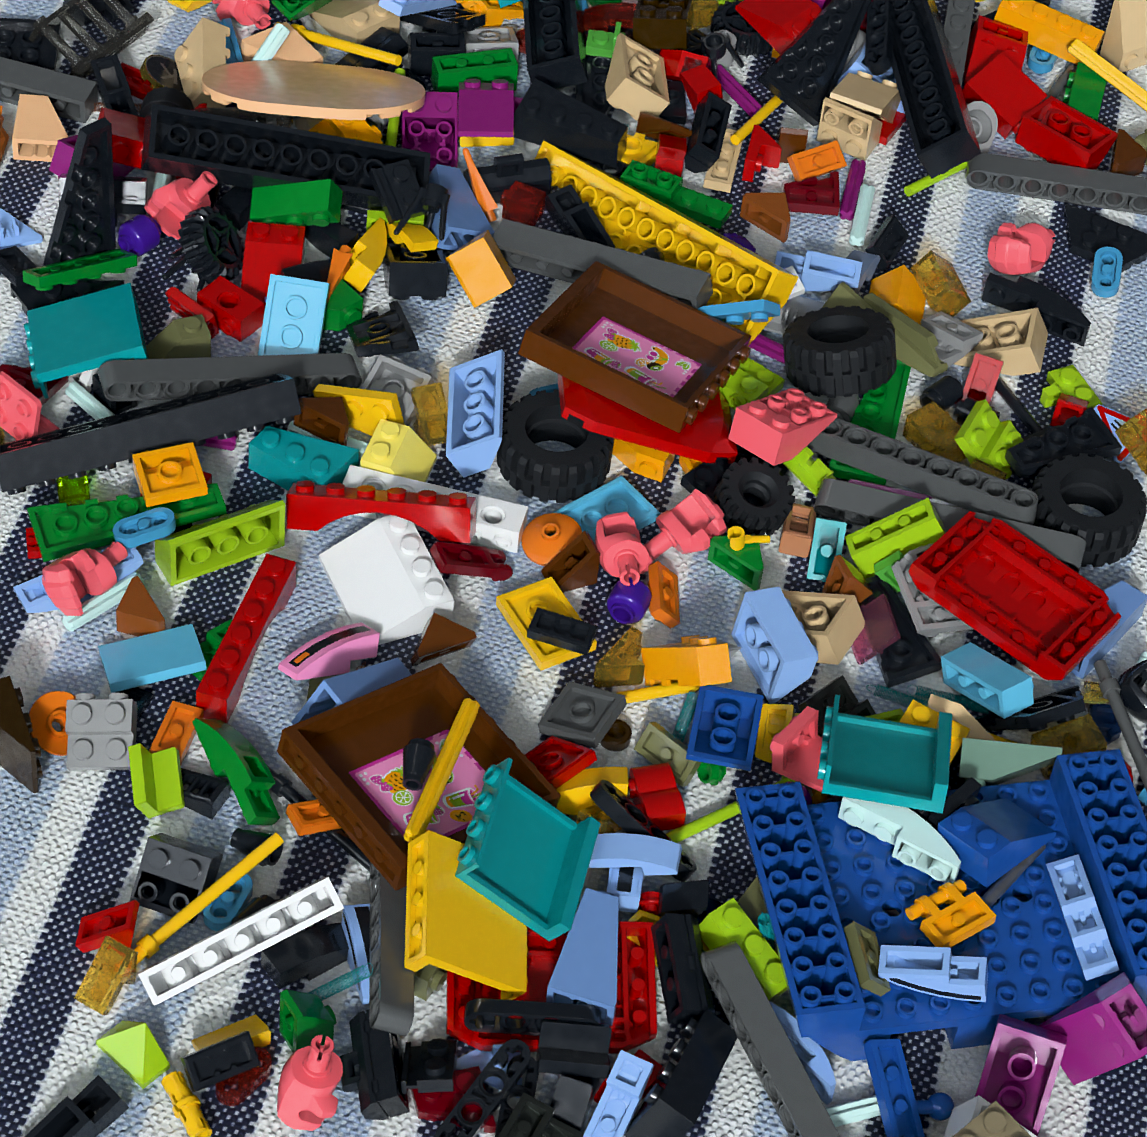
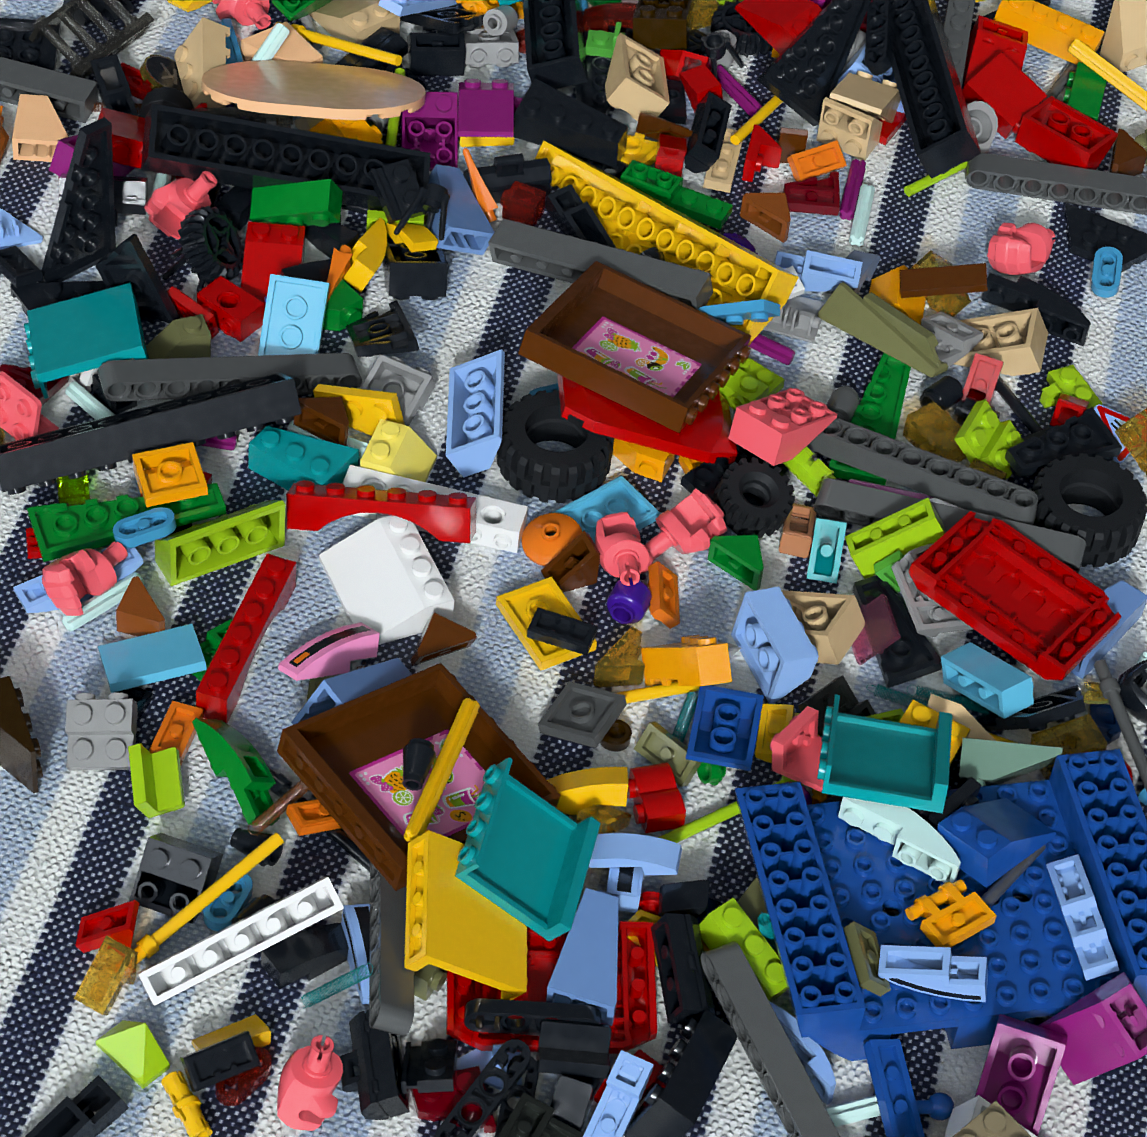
green plate [23,249,137,291] -> none
orange dish [29,691,75,756] -> none
dark purple head [118,214,161,257] -> none
black slope [181,768,229,819] -> none
green slope [279,989,337,1052] -> none
clear yellow slope [410,382,448,446] -> none
dark red hinge [429,542,513,582] -> none
green brick [431,48,518,97] -> none
light orange slope [445,230,517,308] -> none
red tile [525,736,597,789] -> none
black beam [590,780,697,882] -> none
yellow hand [727,526,770,551] -> none
black tyre [783,305,897,398] -> none
dark orange slope [822,555,873,604] -> none
black plate [865,215,909,271] -> none
dark azure plate [1027,46,1058,74] -> none
none -> black wing [95,234,180,324]
none -> dark orange piece [248,780,309,835]
none -> light grey brick [483,5,518,36]
none -> reddish brown tile [900,263,988,298]

